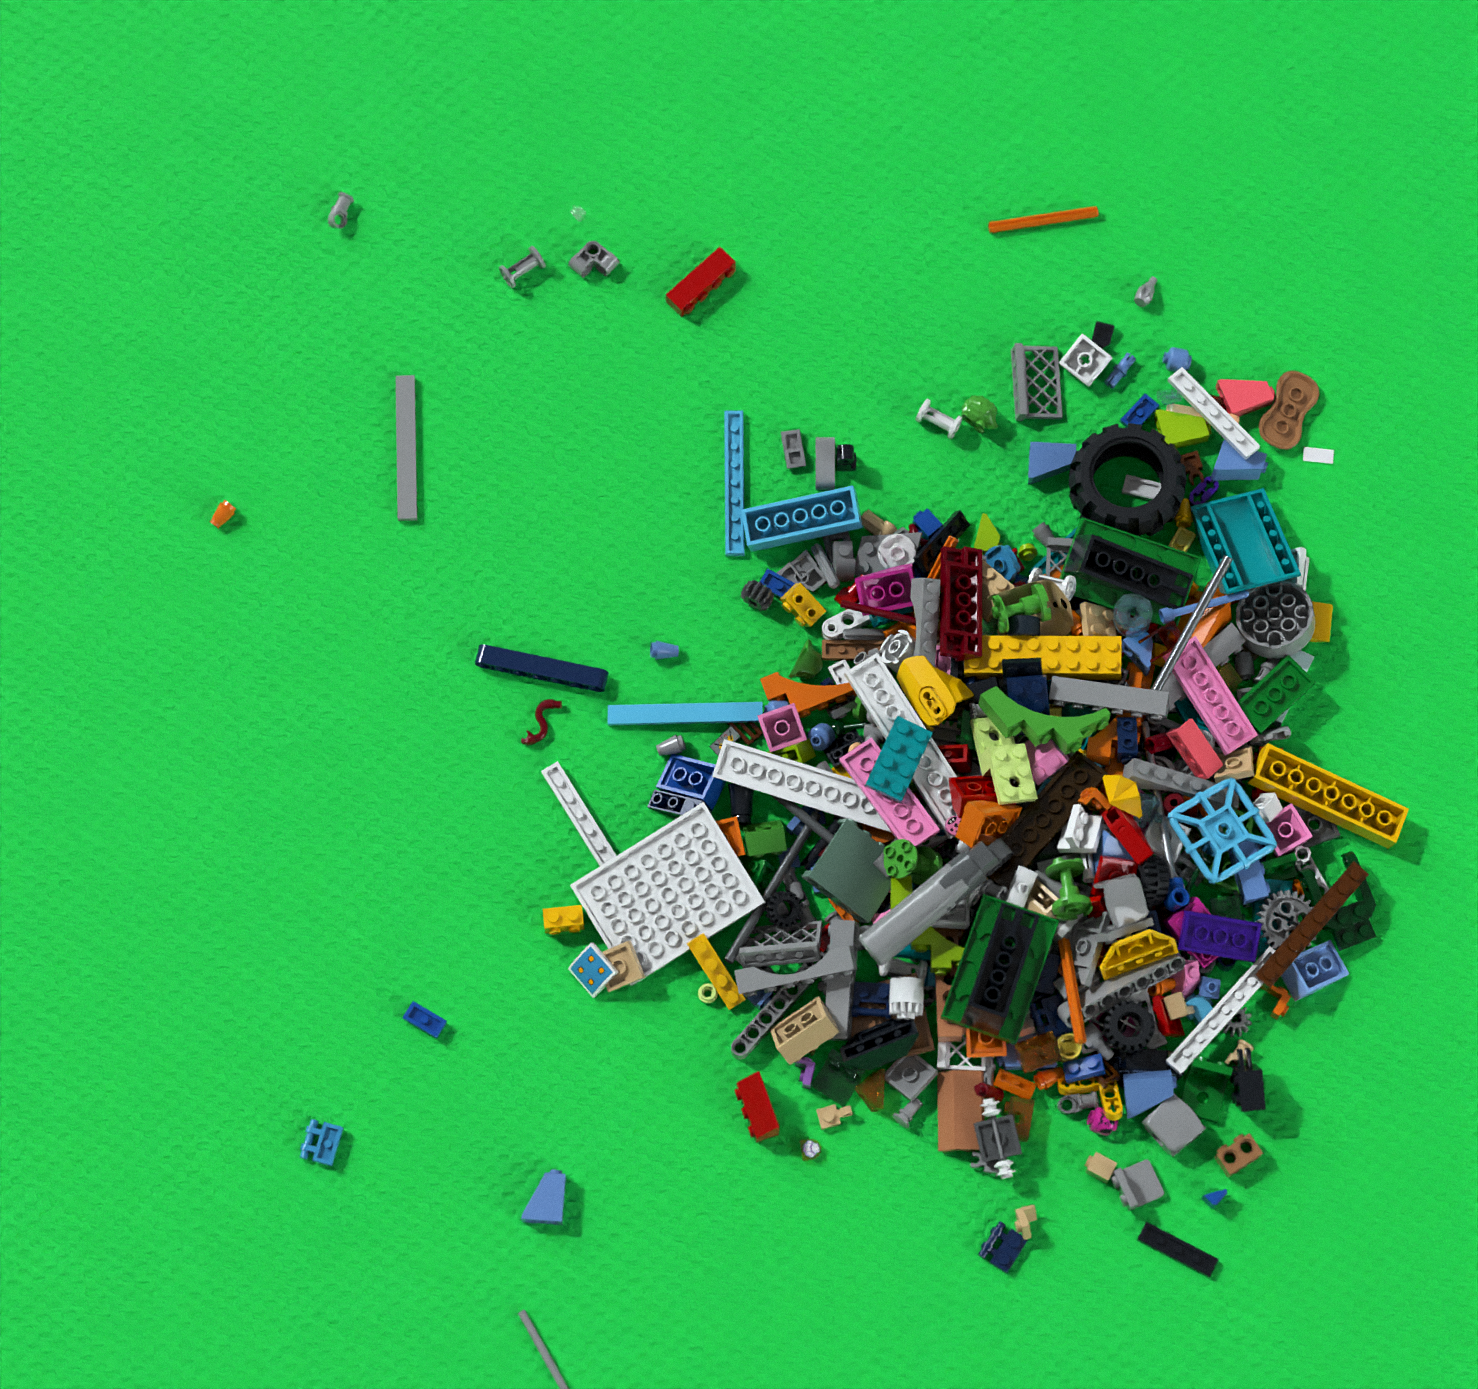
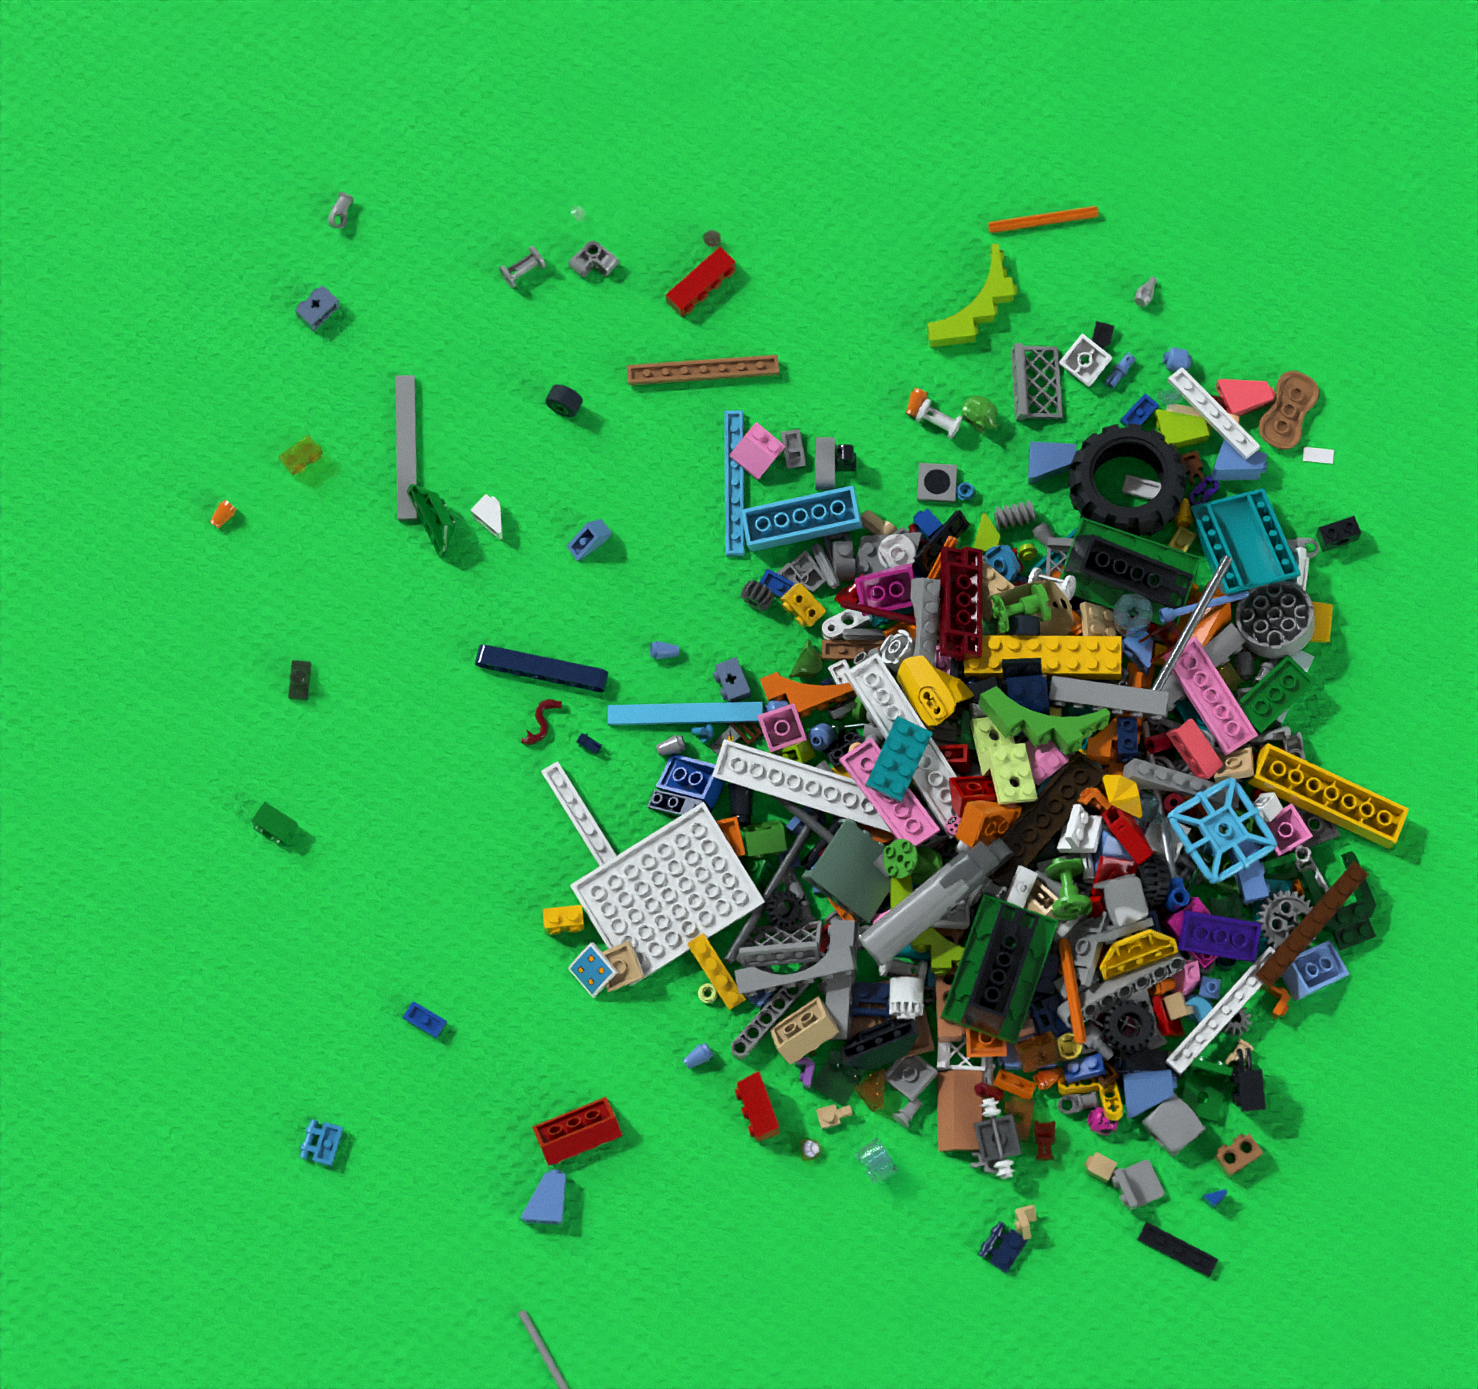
none -> green brick [251,802,299,846]
none -> clear yellow bracket [278,434,323,476]
none -> clear smoke tile [288,660,312,700]
none -> sand blue brick [296,285,340,332]
none -> green wedge [406,484,455,558]
none -> white slope [471,494,503,540]
none -> red slope [532,1097,622,1166]
none -> black wheel [545,384,583,417]
none -> medium blue slope [567,519,613,561]
none -> dark blue pin [576,733,602,755]
none -> medium nougat plate [627,355,779,385]
none -> medium blue cone [683,1043,714,1069]
none -> dark azure plate [692,724,714,743]
none -> plate [703,230,721,247]
none -> sand blue brick [713,657,751,702]
none -> bright pink slope [729,422,786,480]
none -> clear light blue brick [855,1137,899,1184]
none -> orange cone [906,388,928,418]
none -> light grey tile [917,463,957,503]
none -> lime arch [927,243,1017,347]
none -> dark azure plate [956,482,975,500]
none -> light grey piece [994,500,1036,531]
none -> clear red connector [1034,1121,1055,1161]
none -> light grey piece [1280,732,1305,760]
none -> light grey connector [1286,537,1319,557]
none -> black brick [1316,516,1361,552]

